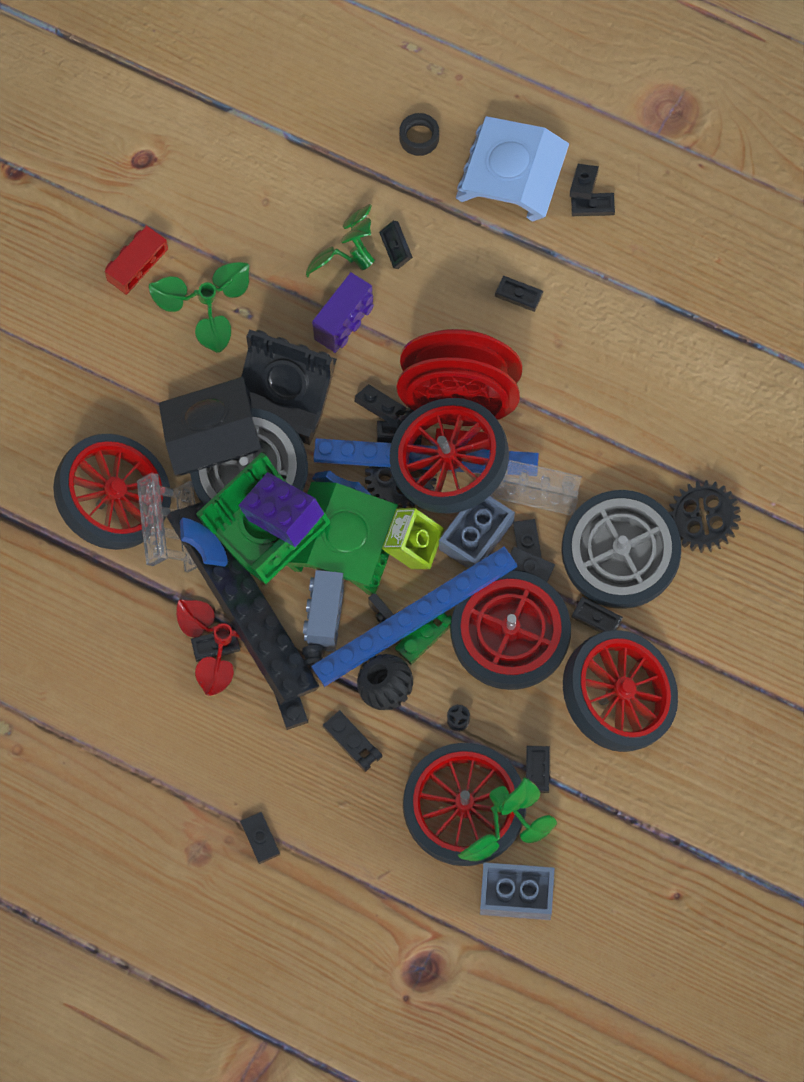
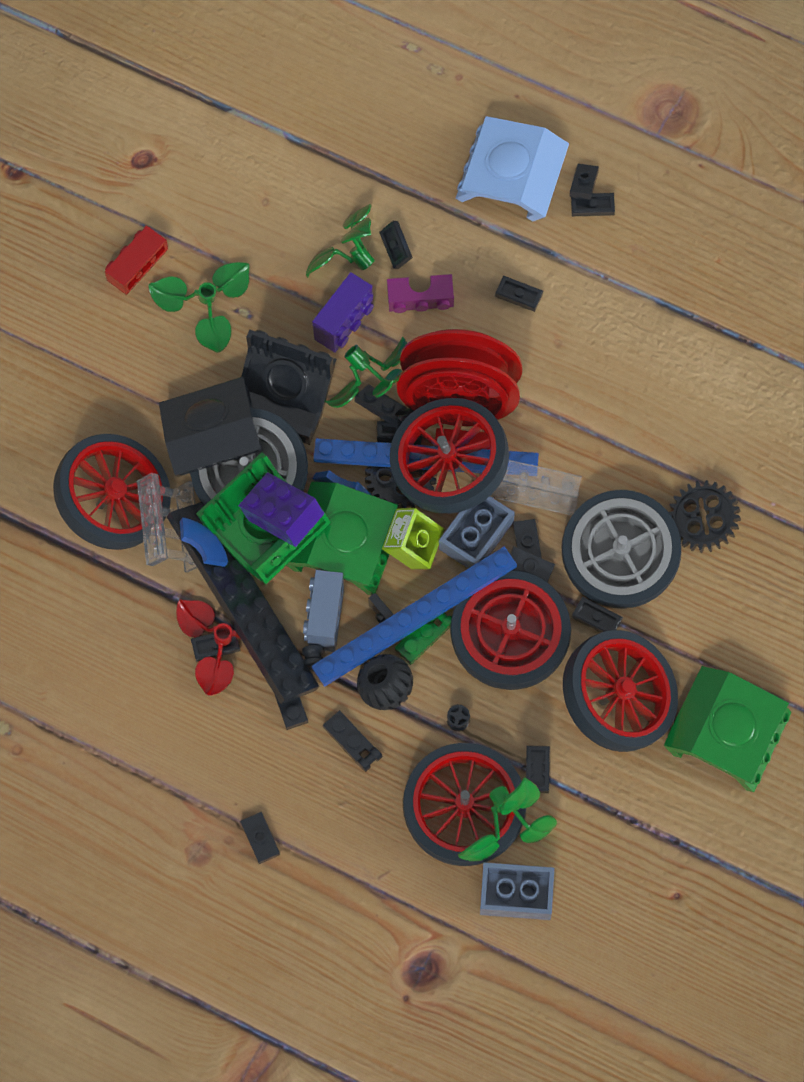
black tyre [399,113,439,156] -> none
none -> green plant [326,337,407,408]
none -> magenta arch [387,274,454,313]
none -> green panel [663,666,792,792]

